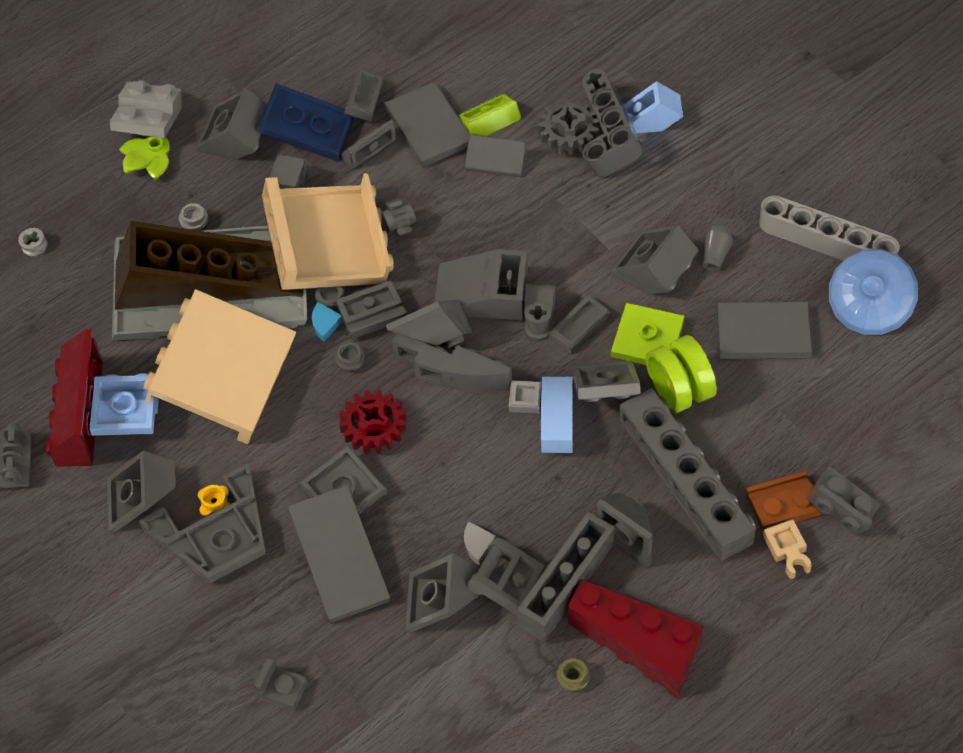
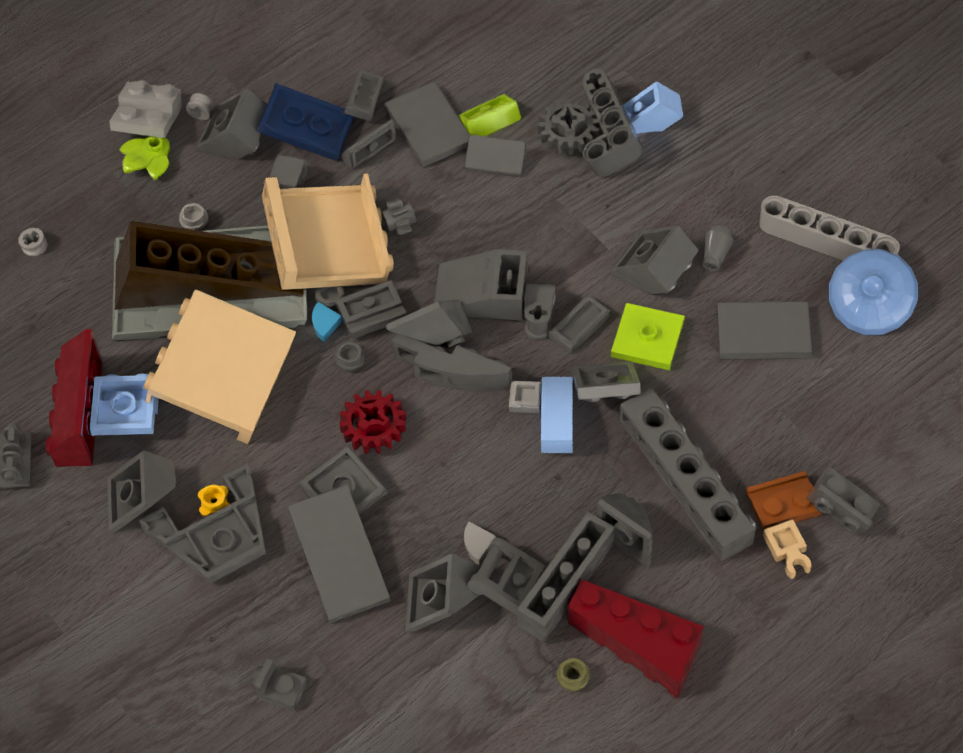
lime wheel [646,335,717,414] -> none
none -> light grey bush [186,93,215,120]

